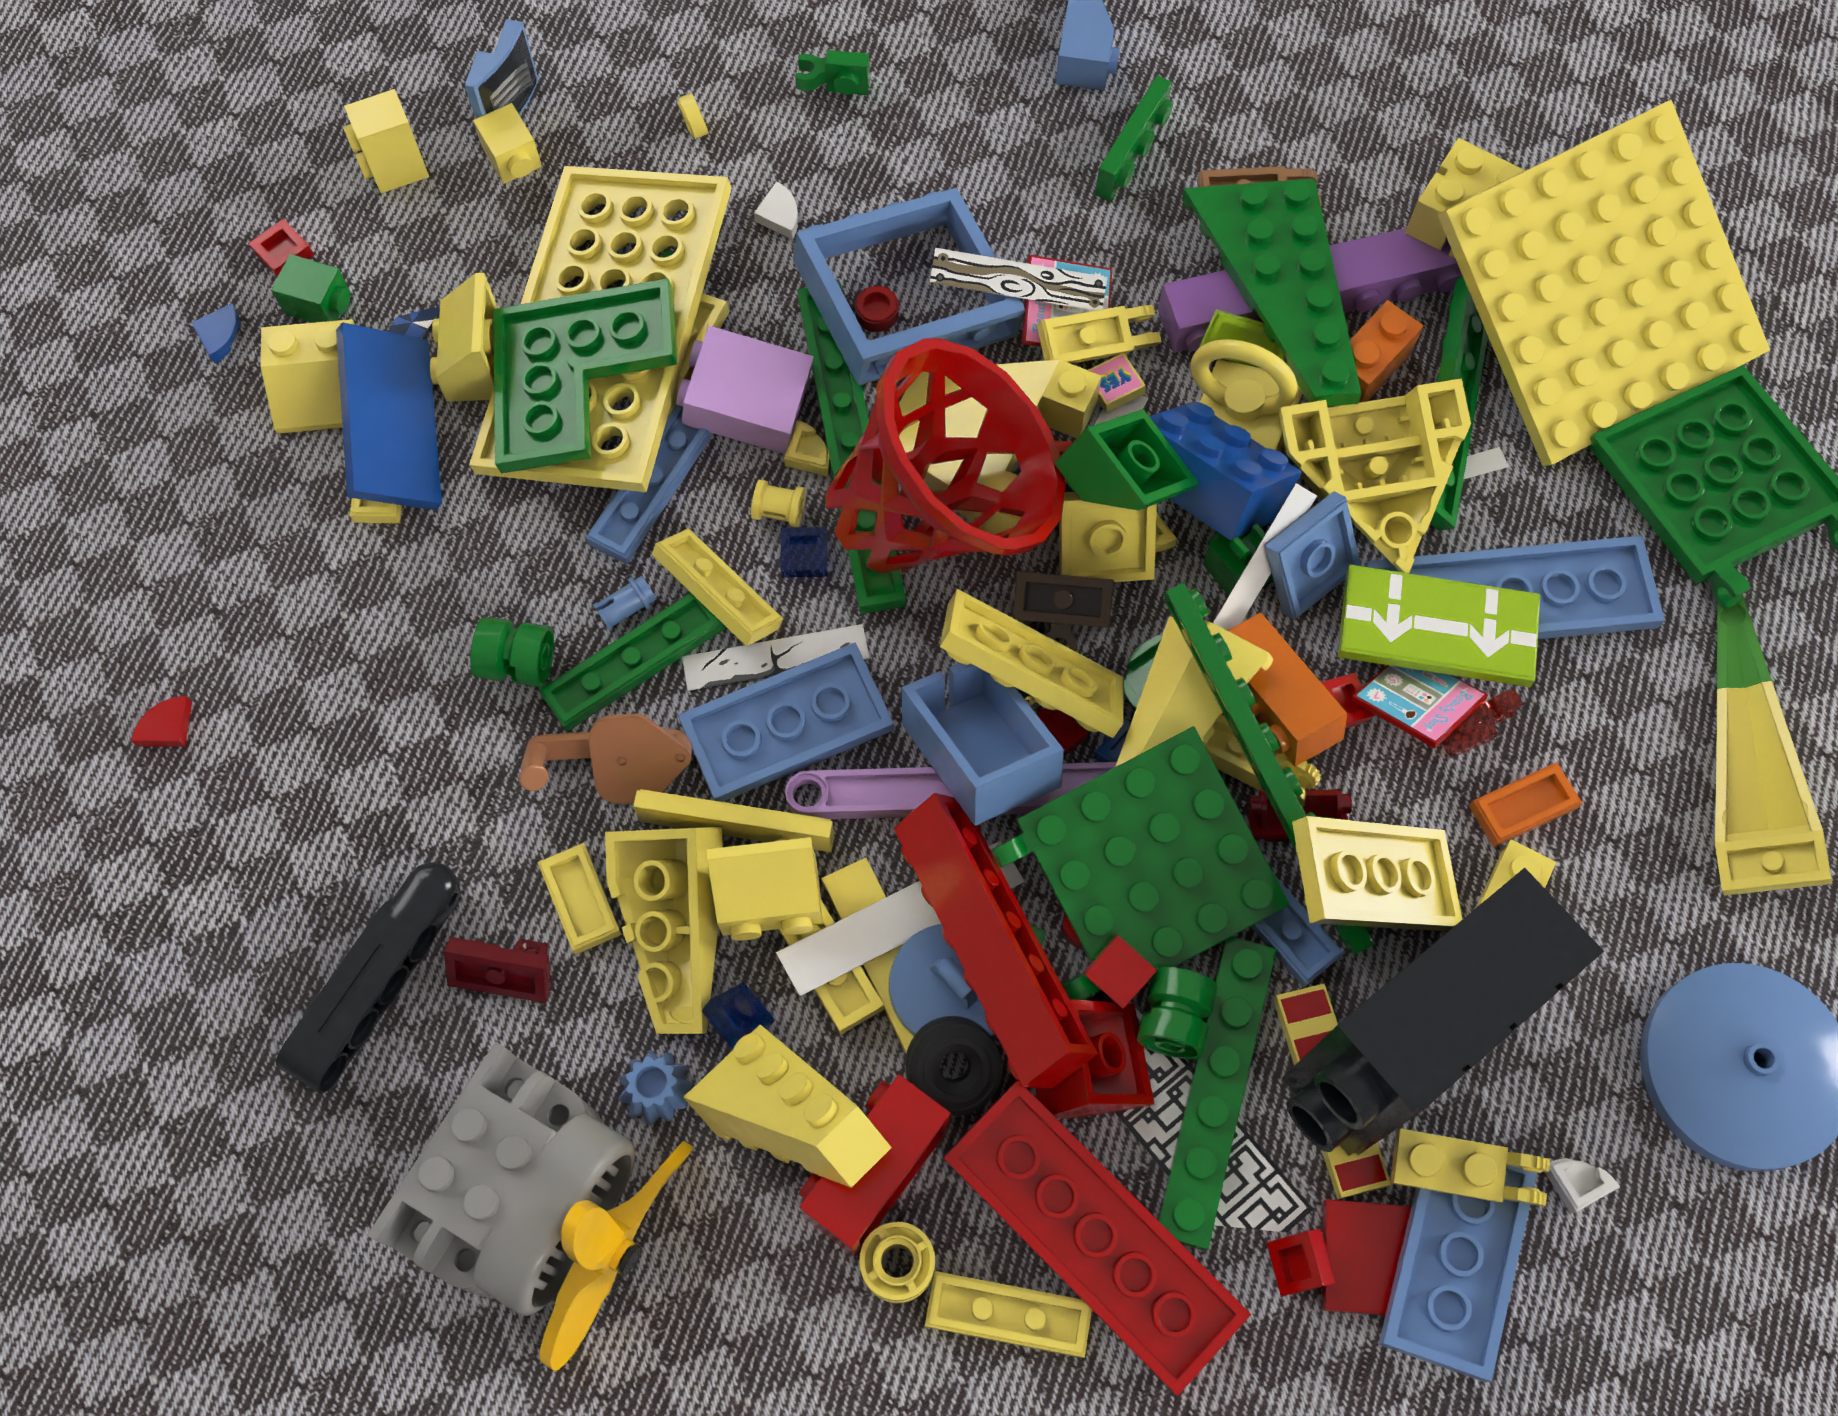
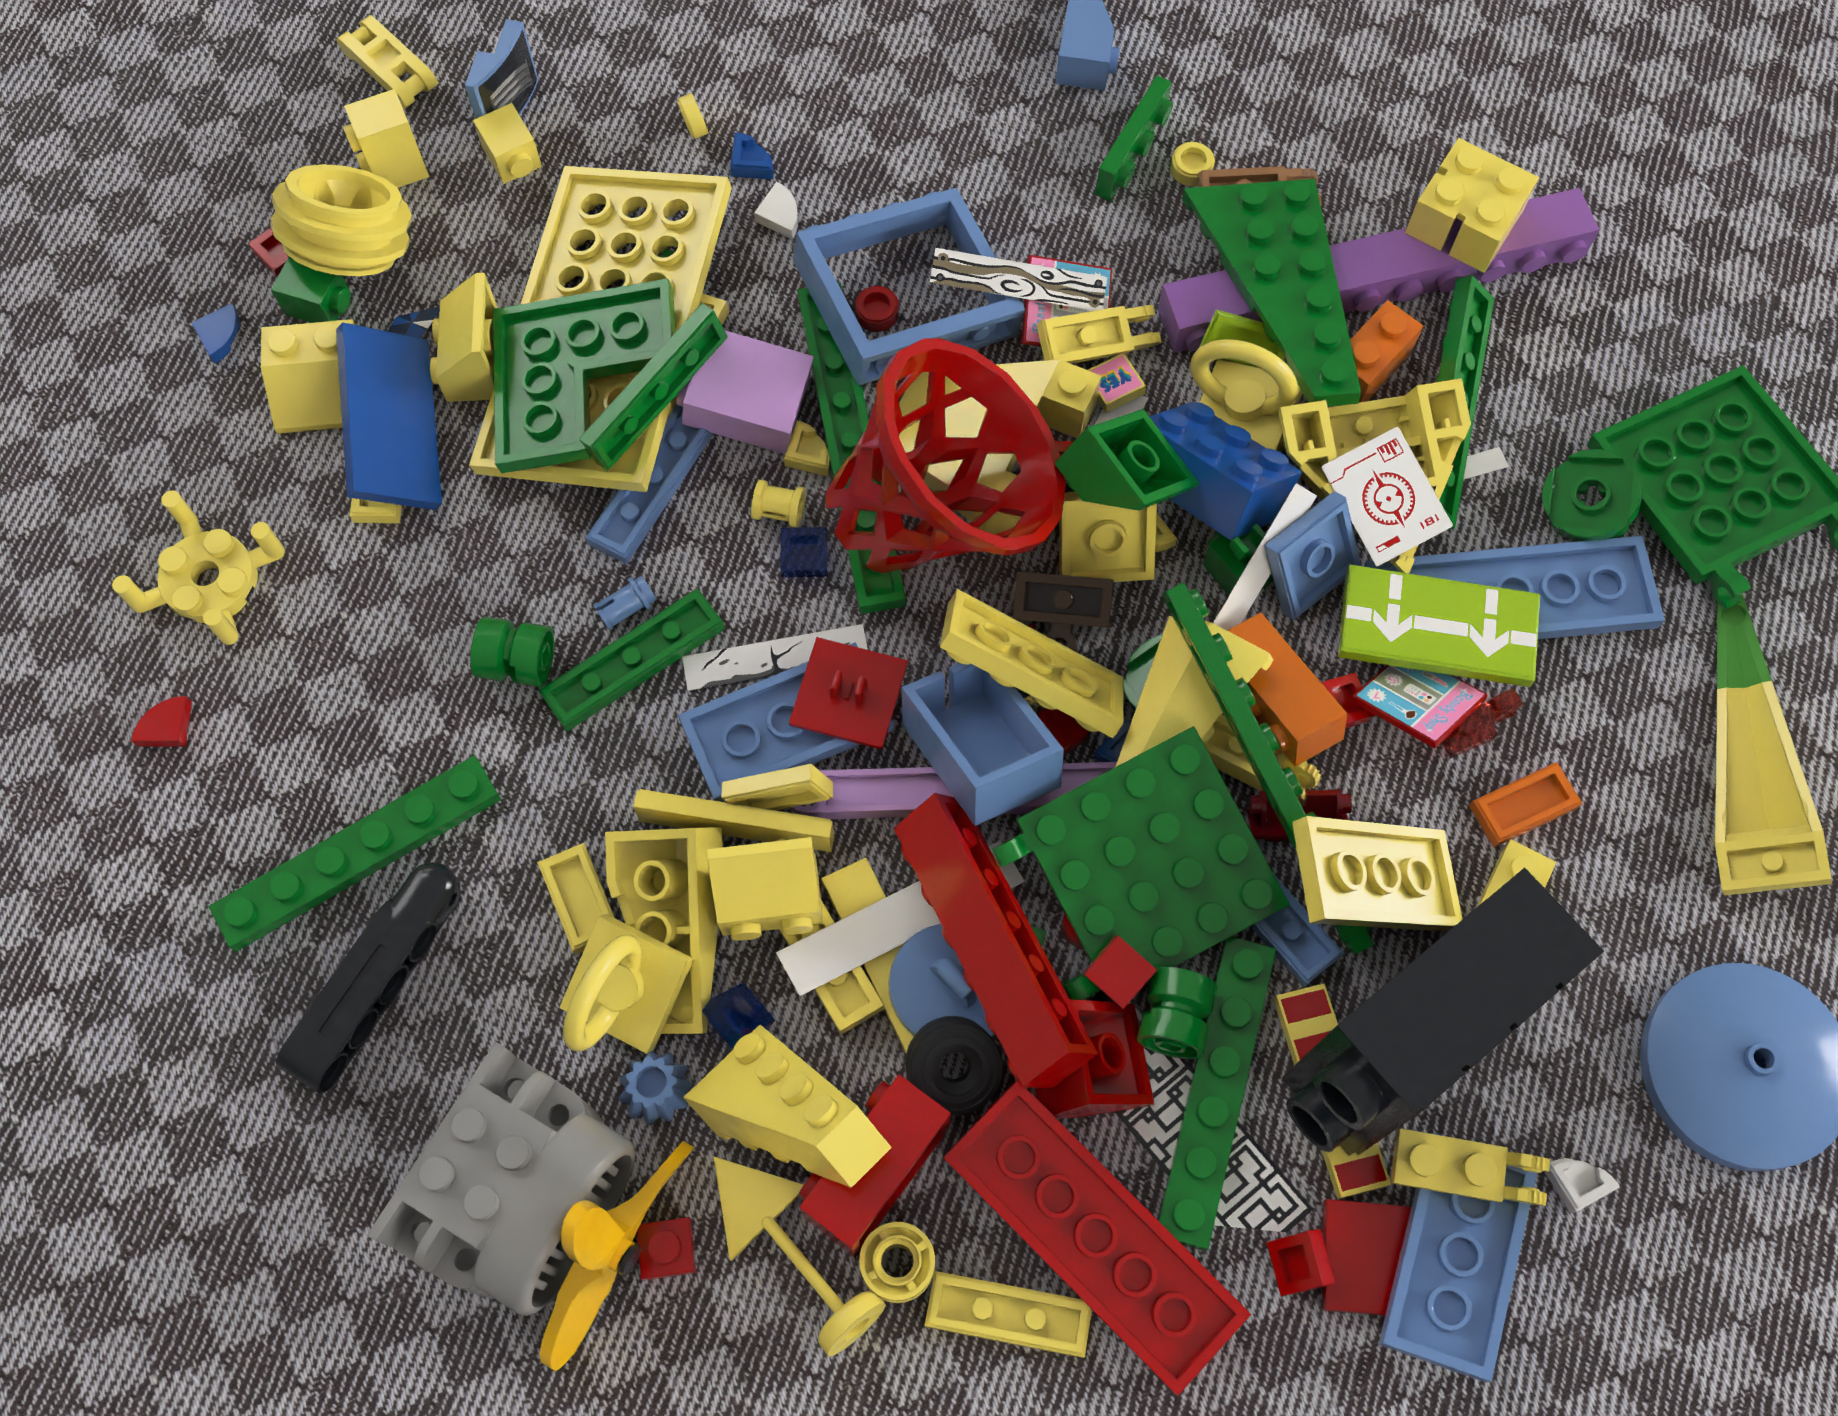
dark red hinge [444,937,551,1003] -> none
nougat piece [519,714,692,804] -> none
light yellow tile [652,528,783,646] -> none
green plate [795,50,870,95] -> none
light yellow plate [1437,100,1770,466] -> none
none -> light yellow plate [112,490,285,645]
none -> green plate [208,755,501,952]
none -> light yellow wheel [270,164,412,276]
none -> light yellow plate [336,15,438,109]
none -> light yellow tile [559,914,694,1054]
none -> green tile [579,303,728,471]
none -> red plate [637,1217,697,1281]
none -> light yellow piece [713,1156,886,1357]
none -> light yellow tile [721,764,833,810]
none -> blue tile [730,132,774,179]
none -> red piece [789,637,909,750]
none -> light yellow tile [1170,142,1215,186]
none -> white sticker [1322,427,1453,566]
none -> green plate [1542,449,1642,541]

